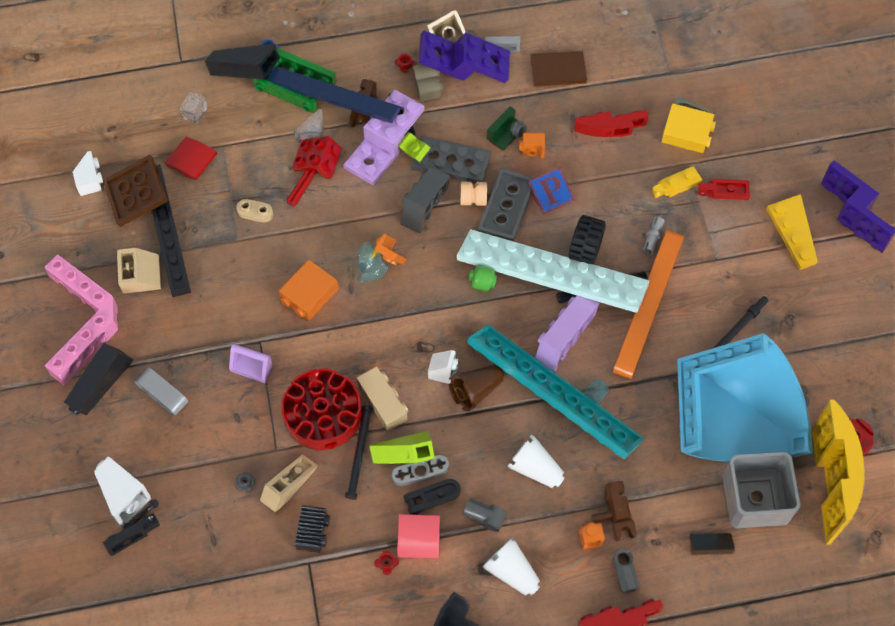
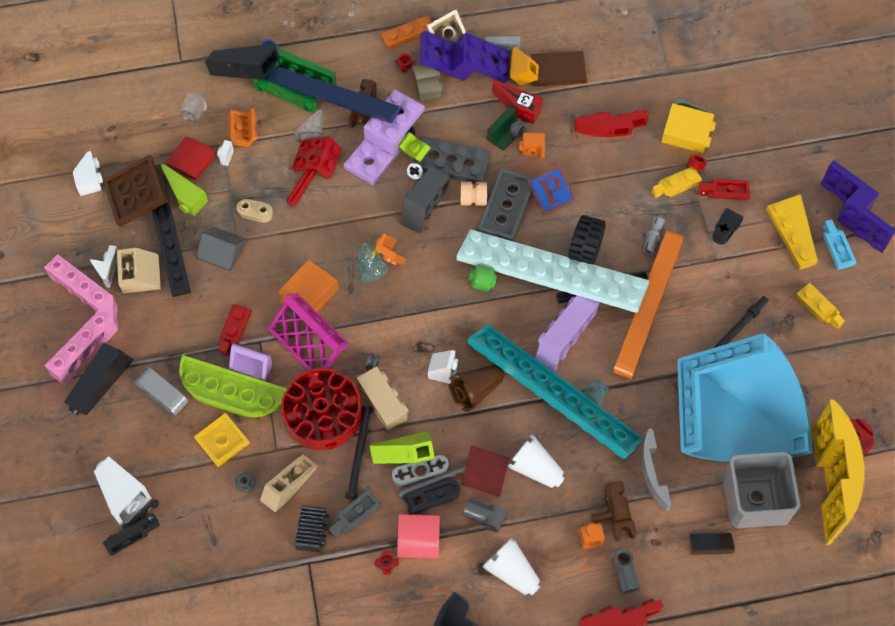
none -> white slope [90,245,118,288]
none -> lime slope [161,164,208,216]
none -> lime plate [179,355,287,417]
none -> yellow tile [194,413,250,467]
none -> dark grey slope [197,227,247,271]
none -> white plate [217,140,234,166]
none -> red hinge [219,304,252,356]
none -> orange bracket [228,108,257,148]
none -> dark pink fence [267,293,349,371]
none -> dark grey hinge [329,490,381,538]
none -> dark grey bush [365,353,381,370]
none -> orange plate [381,15,432,50]
none -> flat silver bar [398,462,475,499]
none -> bush [407,161,424,179]
none -> clear red tile [461,445,509,497]
none -> red slope [492,80,543,124]
none -> light orange slope [510,47,539,86]
none -> light grey slope [642,429,672,511]
none -> red tile [688,154,707,170]
none -> black piece [712,208,743,244]
none -> yellow hinge [795,283,845,330]
none -> medium azure hinge [823,219,856,270]

